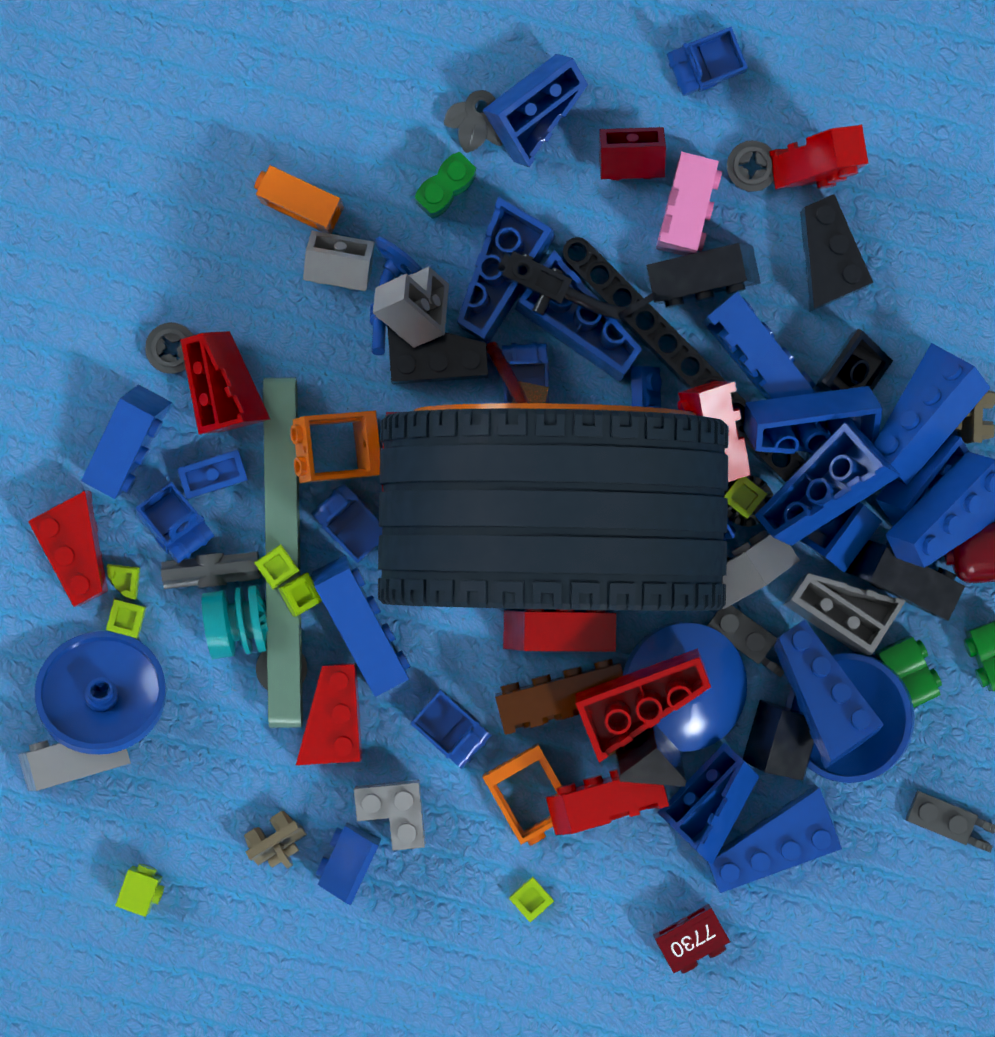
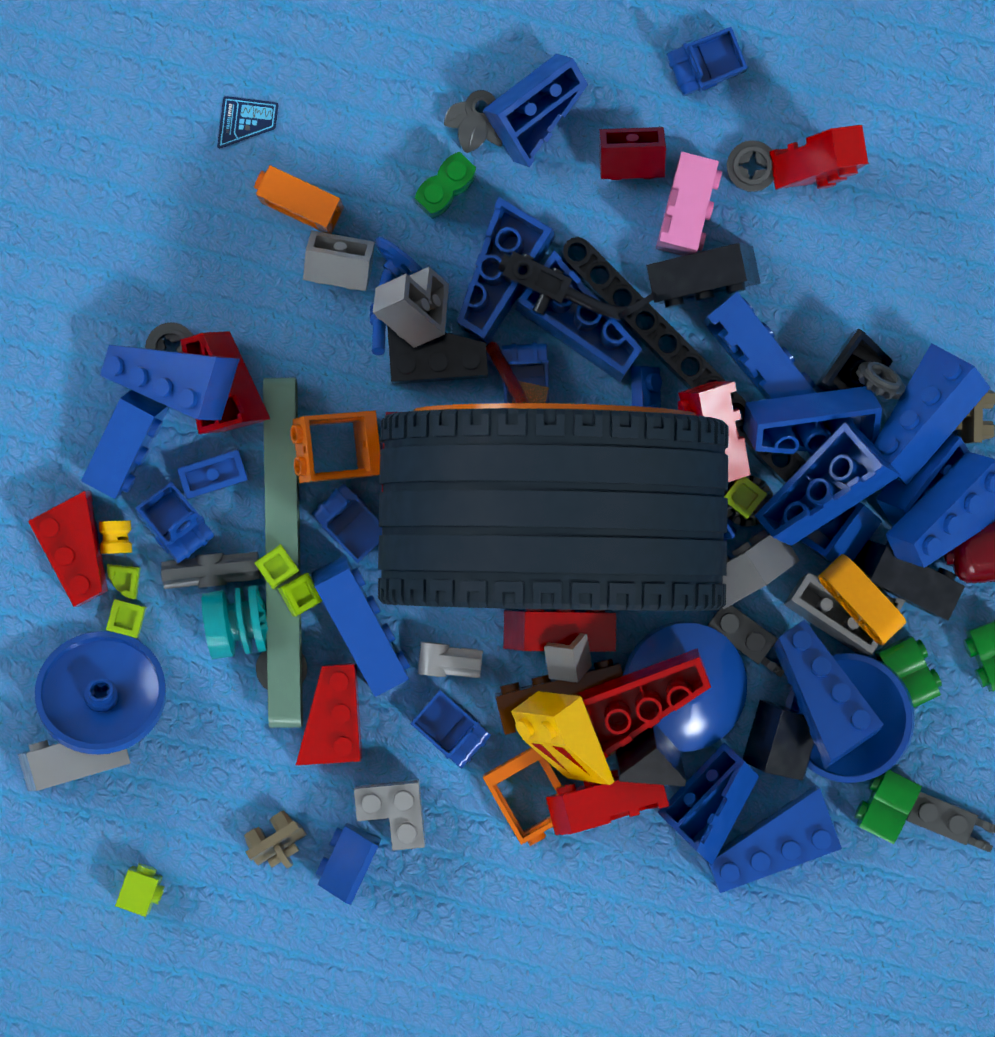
lime tile [509,876,554,922] -> none
dark red brick [653,904,730,974] -> none
black wedge [800,194,873,312] -> none
none -> yellow wheel [99,520,132,554]
none -> blue wedge [100,345,240,420]
none -> dark blue sticker [217,96,278,149]
none -> light grey piece [417,642,483,678]
none -> yellow slope [511,691,614,785]
none -> light grey panel [544,633,592,683]
none -> light orange beam [818,554,906,646]
none -> green brick [854,770,922,844]
none -> dark grey gear [856,362,905,400]

